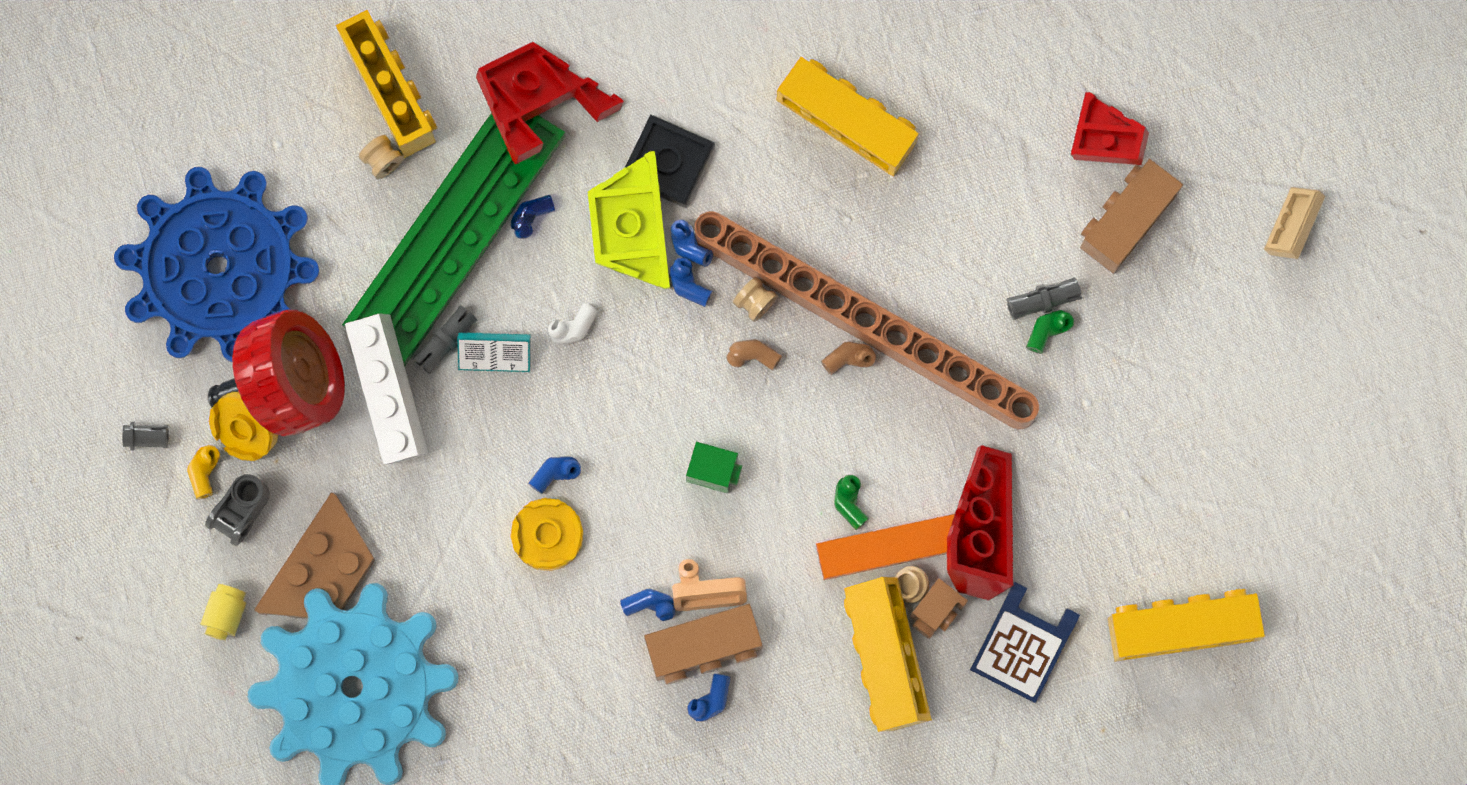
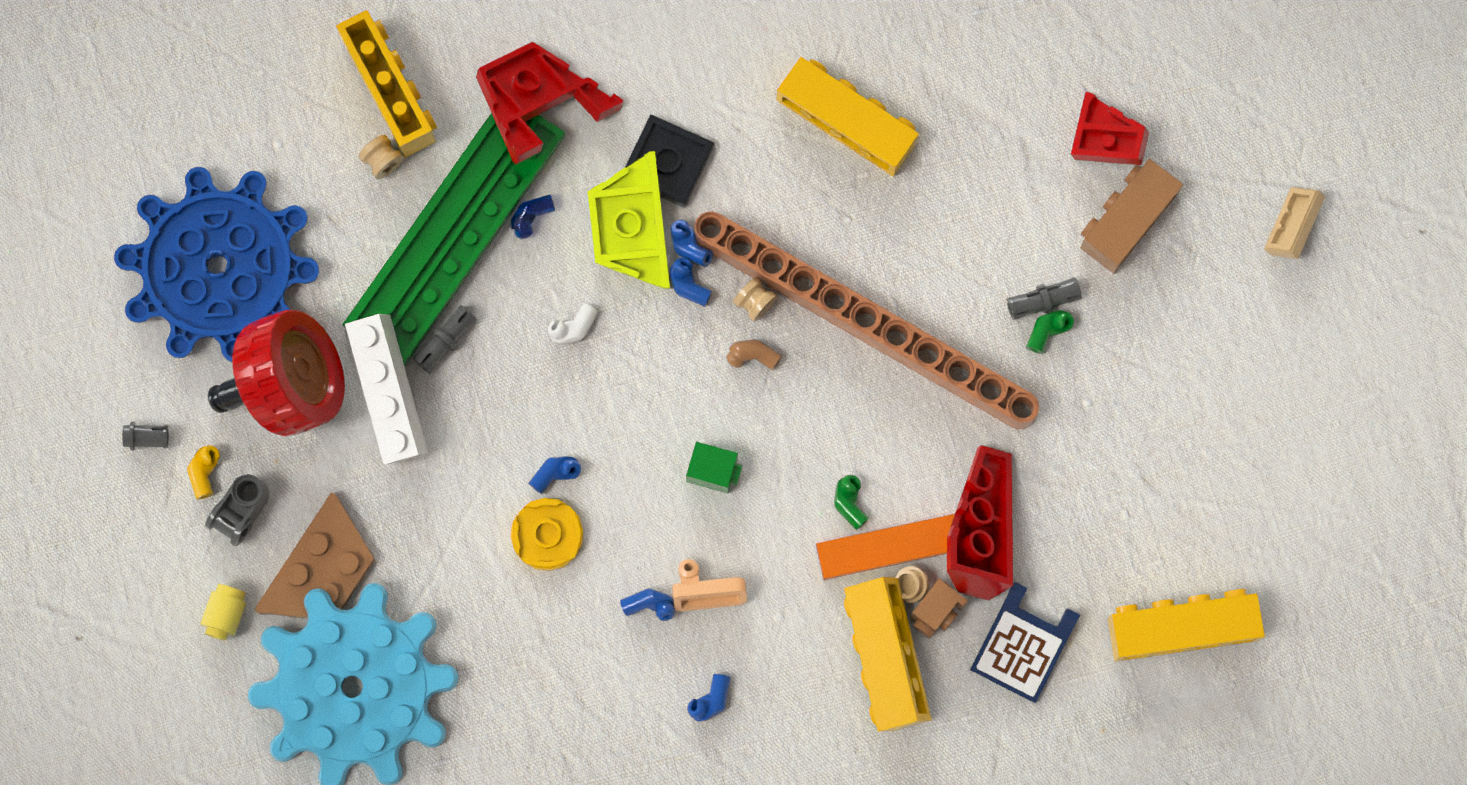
yellow tile [209,392,278,461] -> none
tile [457,333,531,372] -> none
medium nougat brick [644,603,763,685] -> none
medium nougat arm [821,341,876,375] -> none

